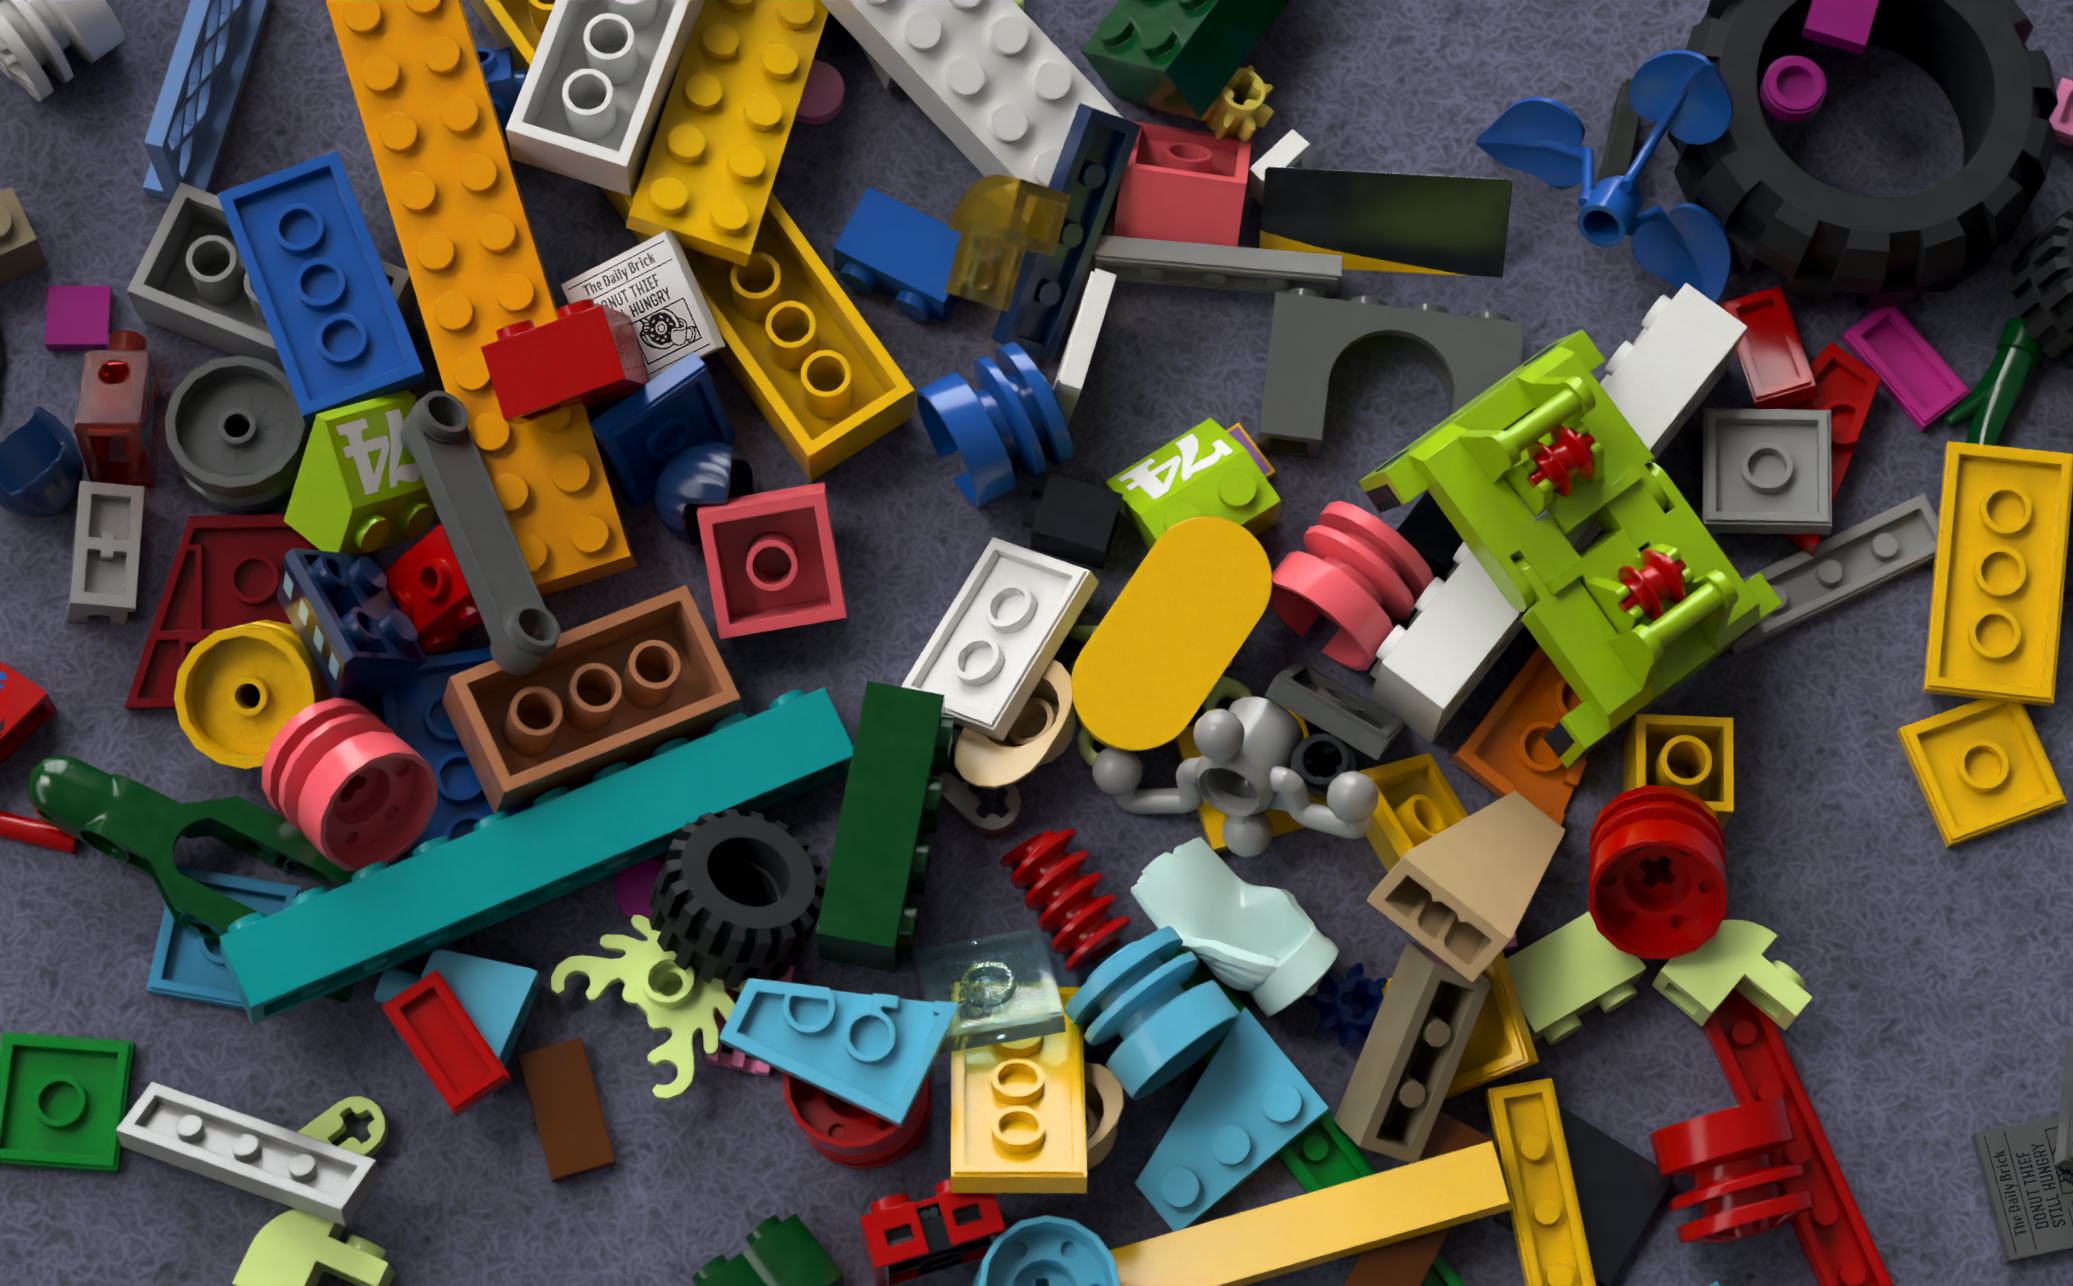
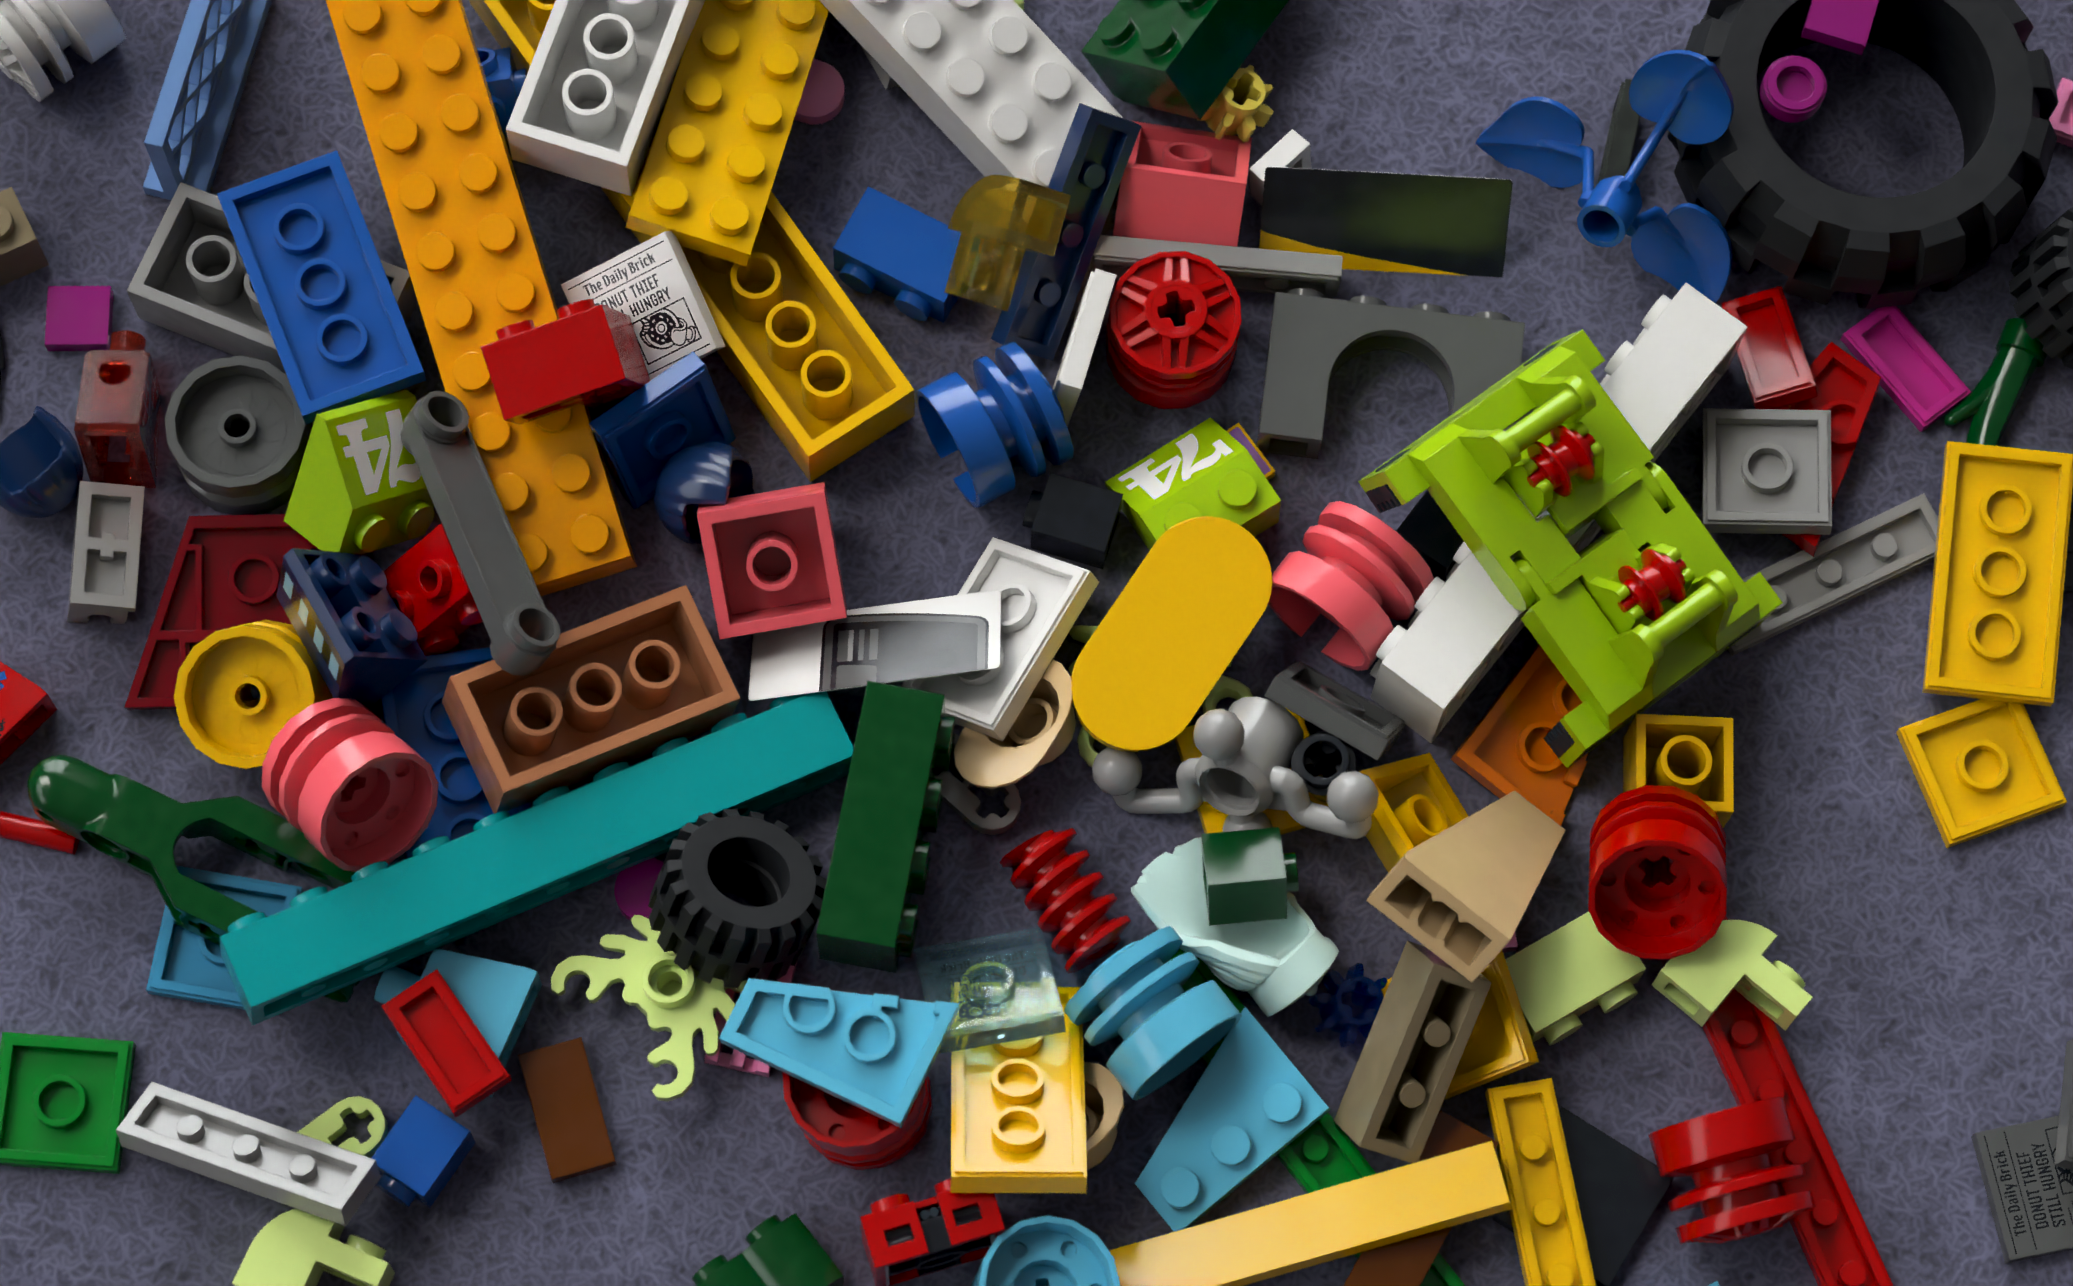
none -> blue brick [371,1095,476,1208]
none -> sticker [748,590,1001,701]
none -> red wheel [1106,251,1242,409]
none -> dark green brick [1201,827,1299,926]

